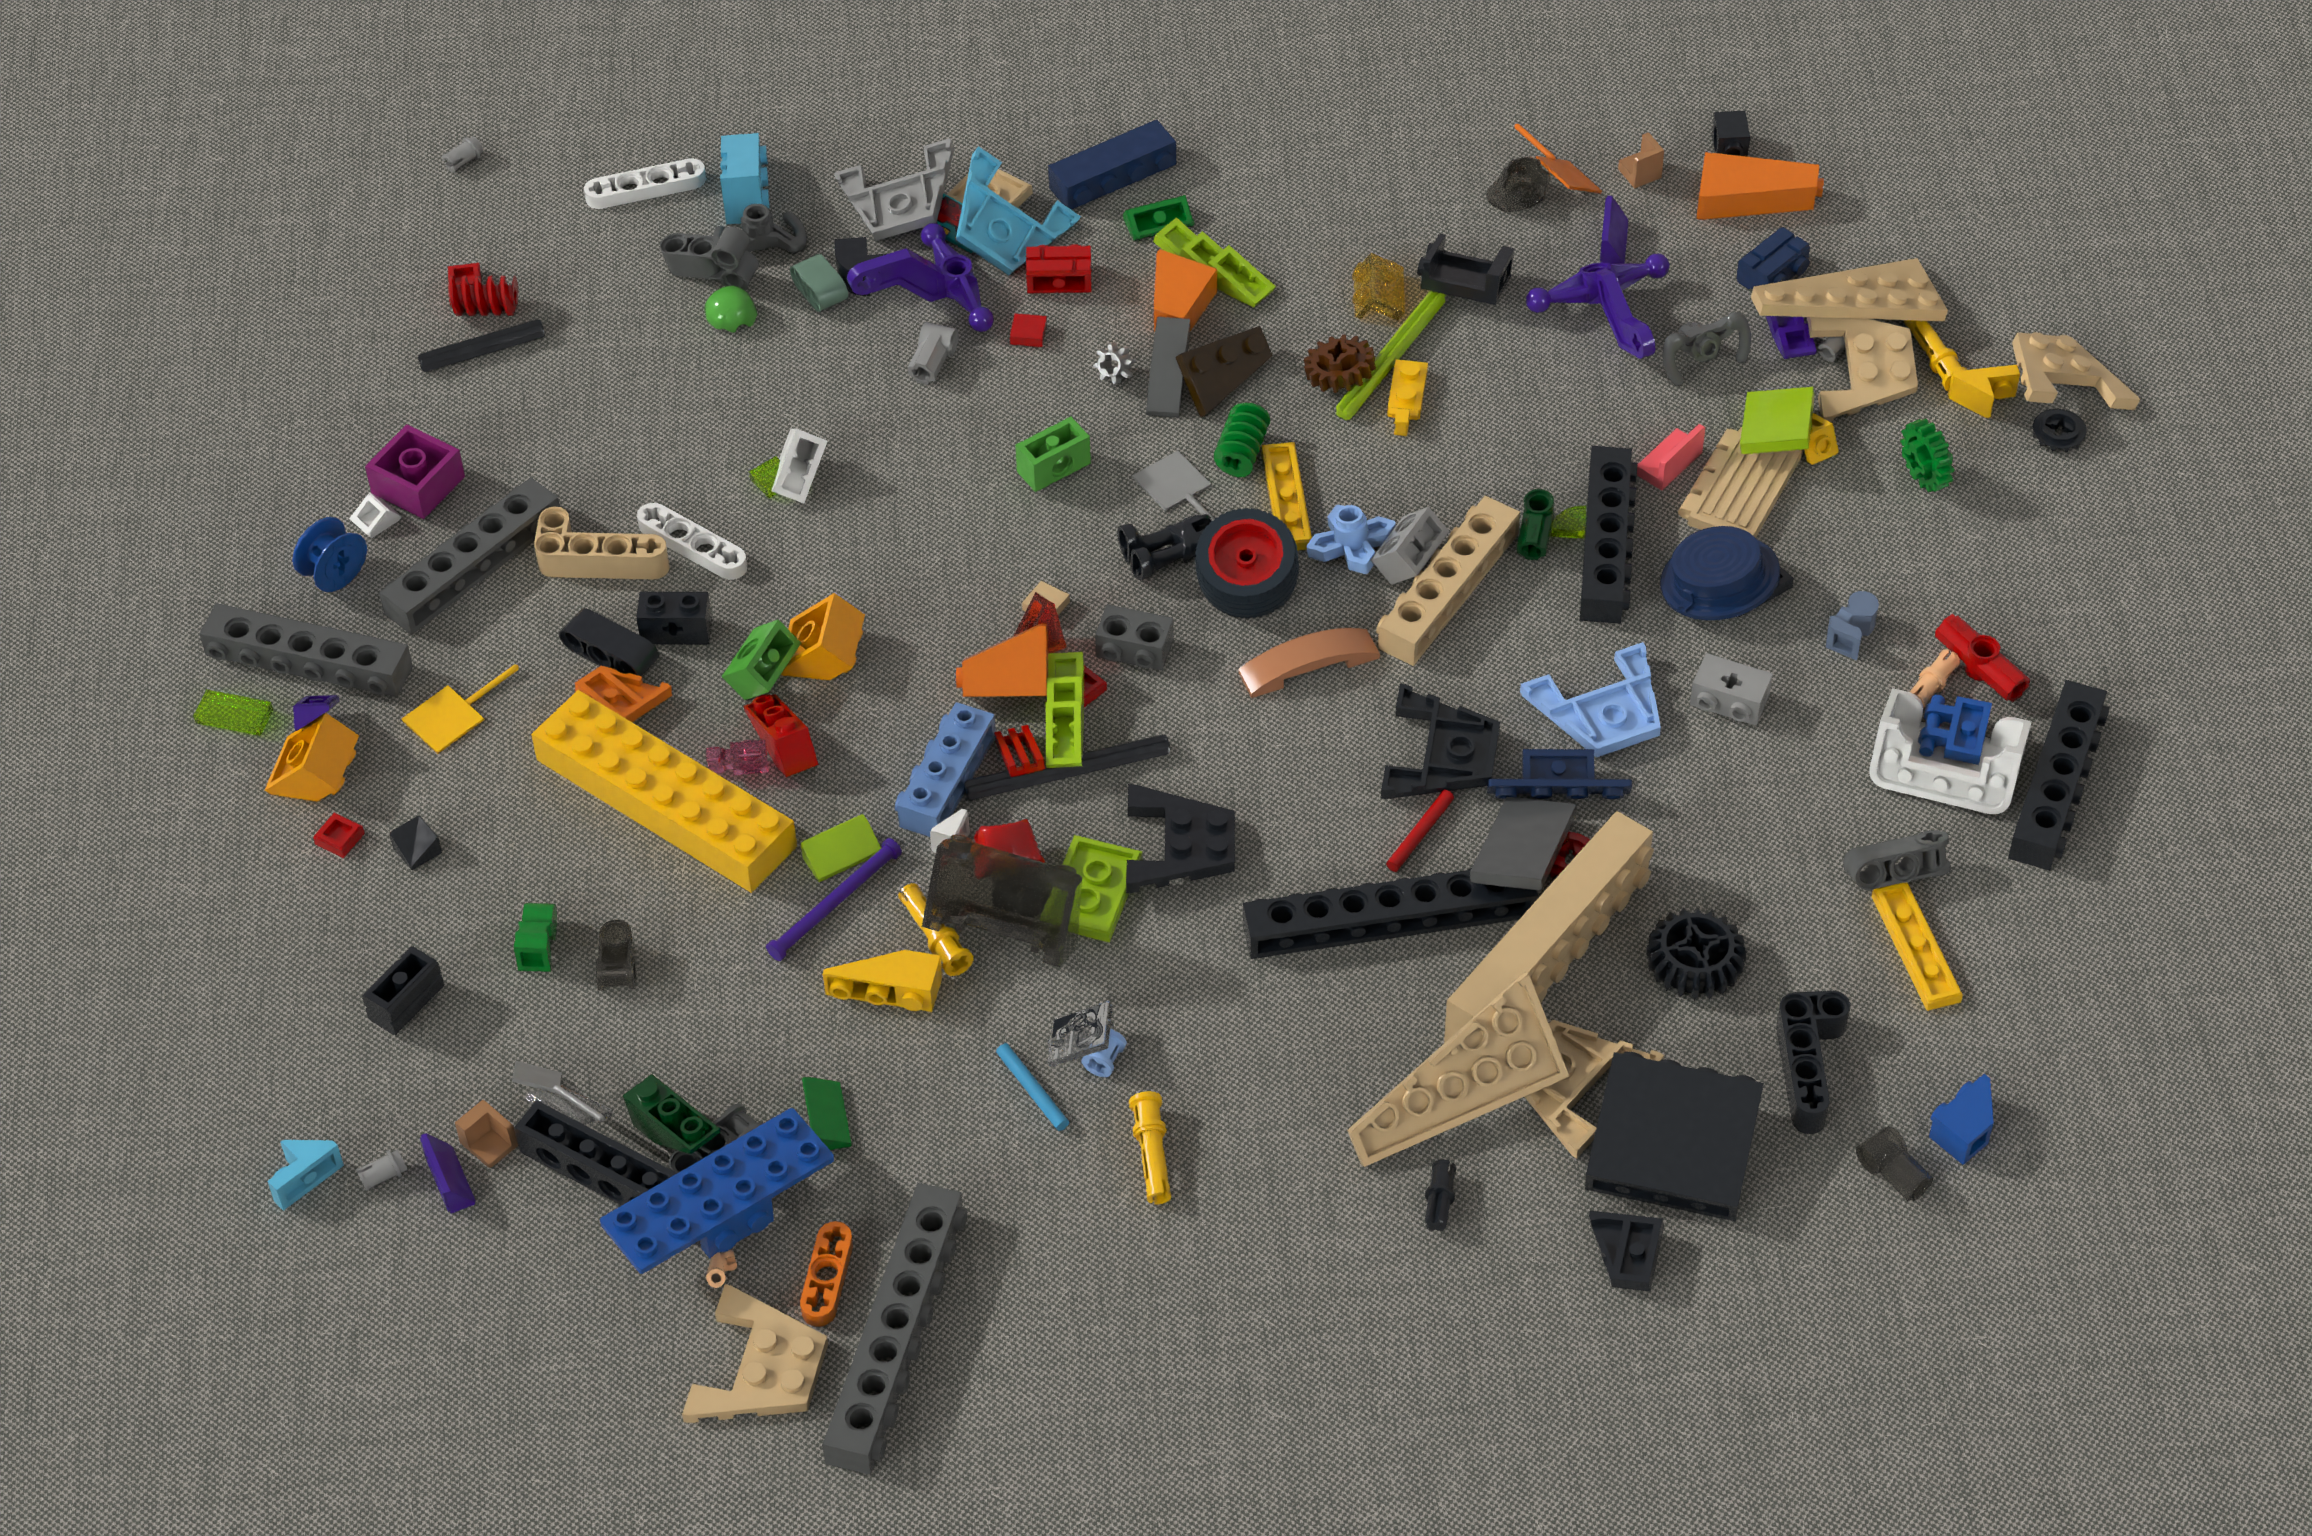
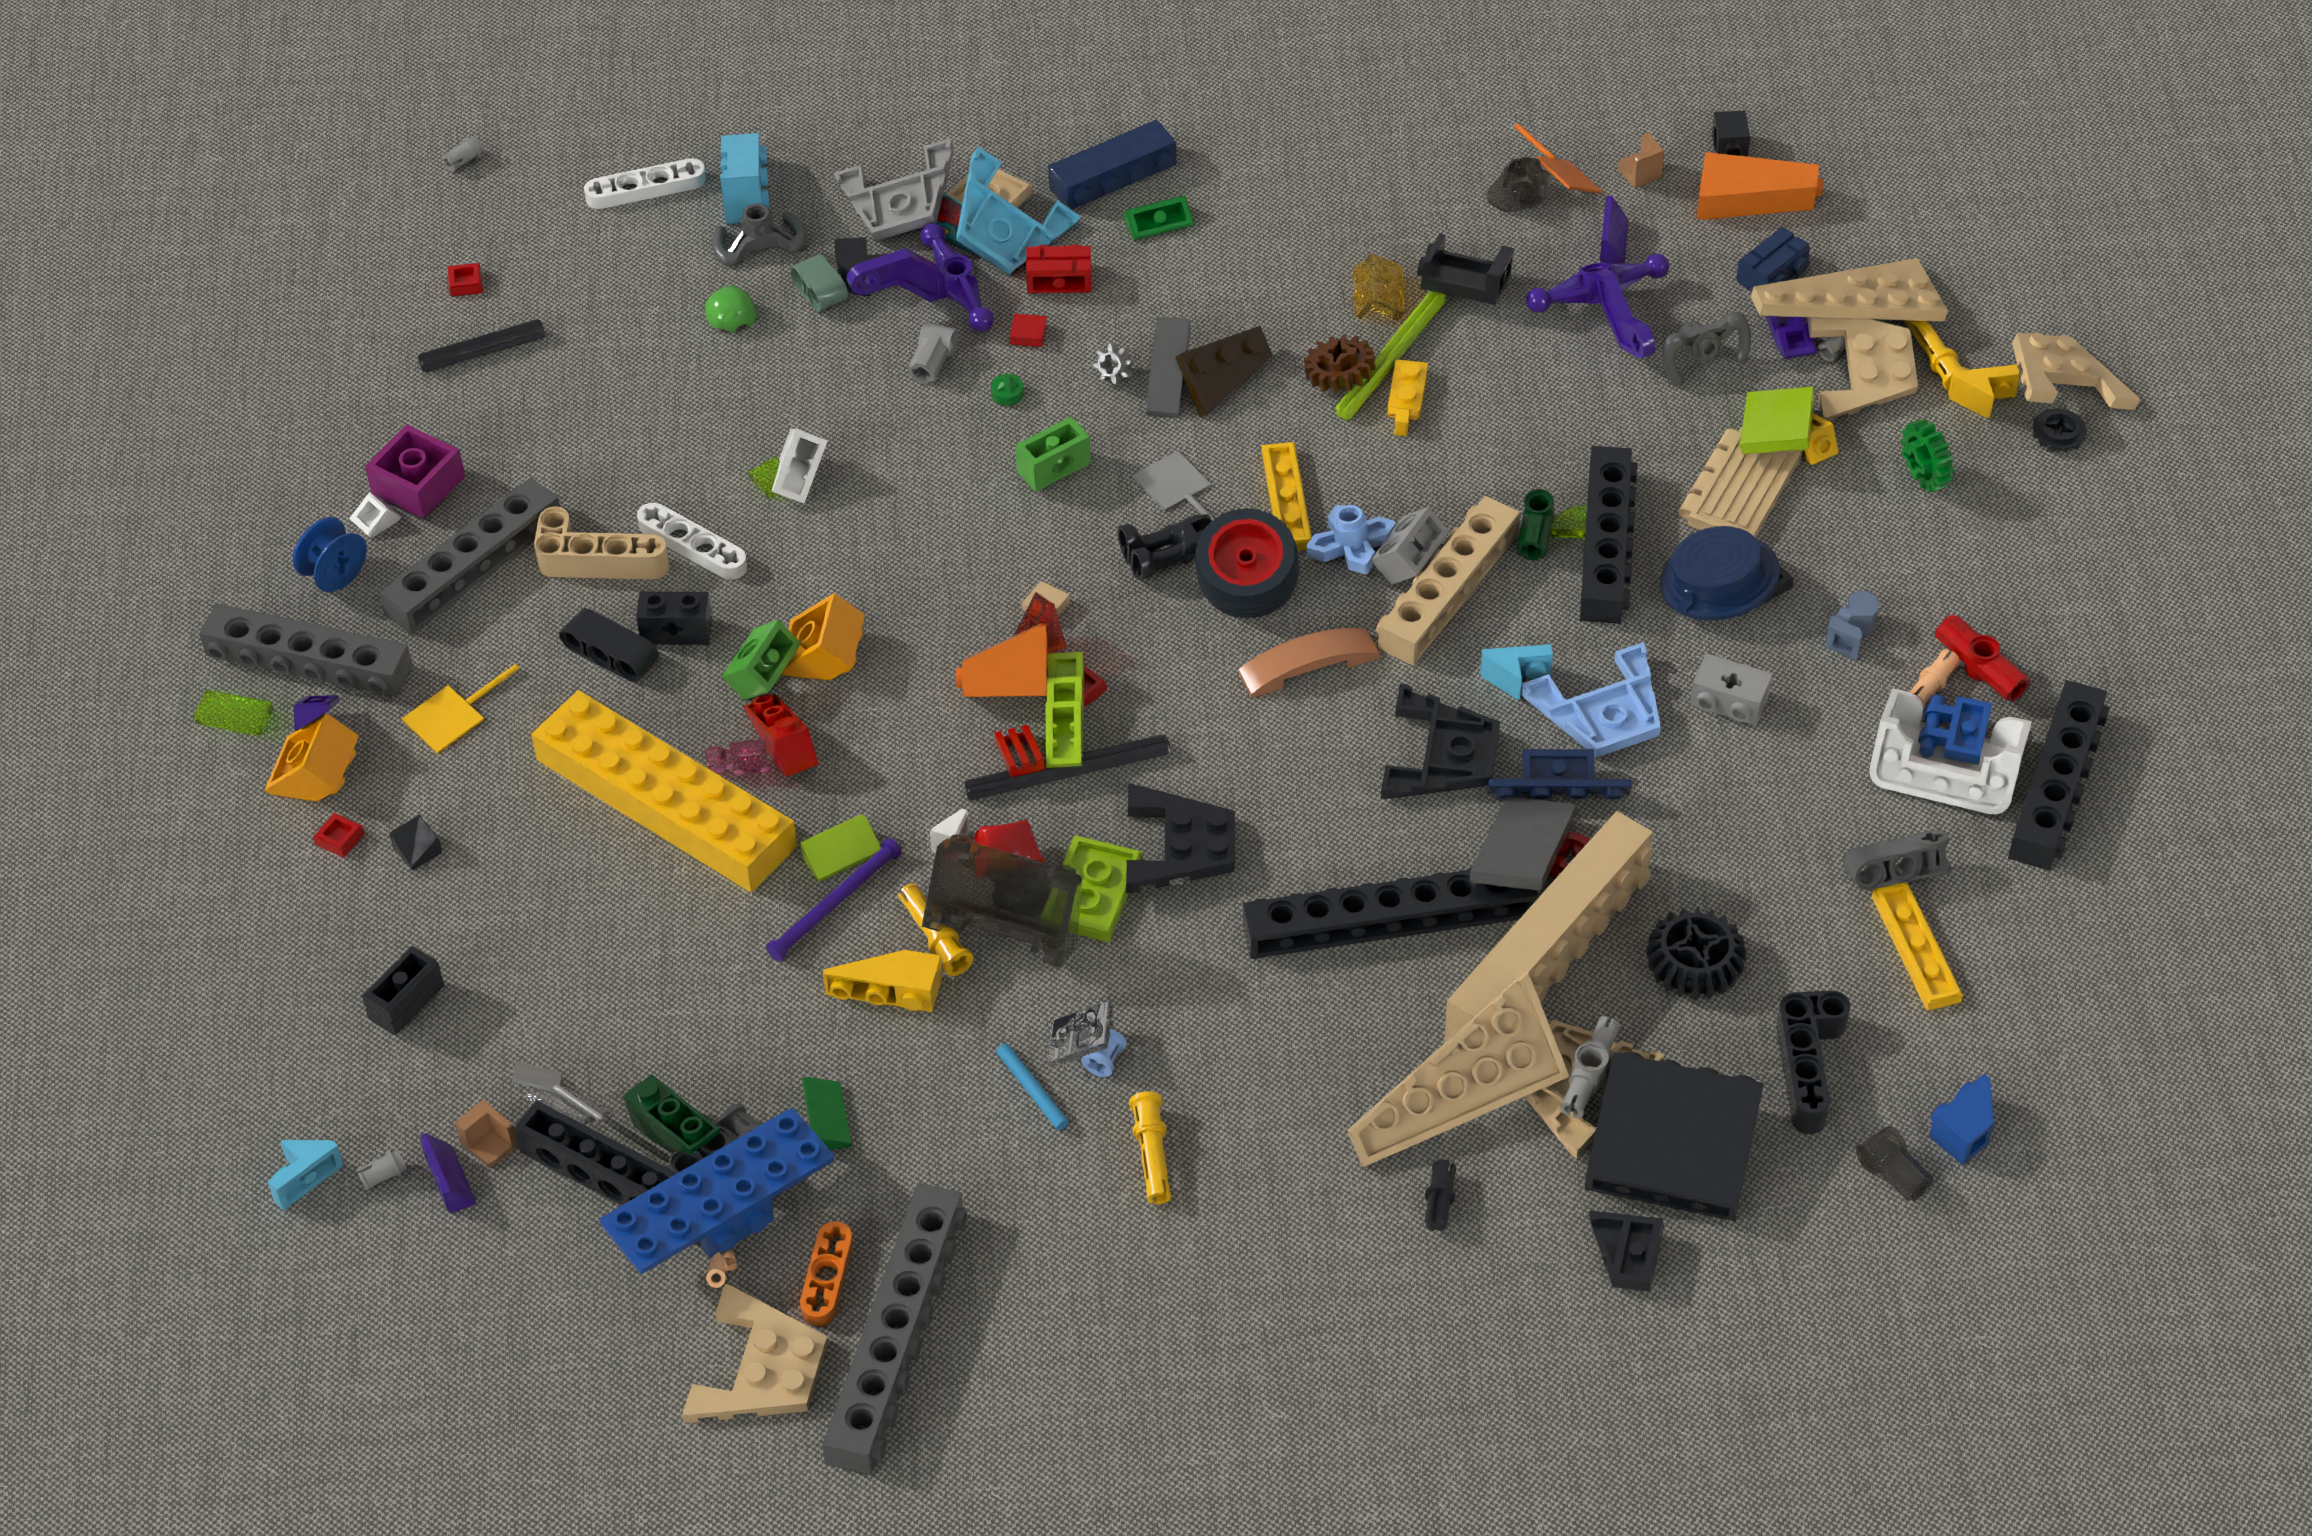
red piece [448,276,519,316] -> none
green leg [513,903,557,972] -> none
orange wing [575,665,672,722] -> none
clear smoke piece [596,919,637,991] -> none
dark grey piece [660,227,759,291] -> none
medium blue brick [895,702,996,837] -> none
dark grey brick [1095,604,1174,671] -> none
lime slope [1153,217,1276,308] -> none
orange slope [1154,249,1217,332] -> none
green piece [1214,403,1270,477] -> none
red bar [1386,790,1454,872] -> none
coral panel [1637,424,1705,490] -> none
none -> green tile [990,374,1024,406]
none -> medium azure slope [1480,644,1553,700]
none -> light grey pin [1560,1016,1621,1118]

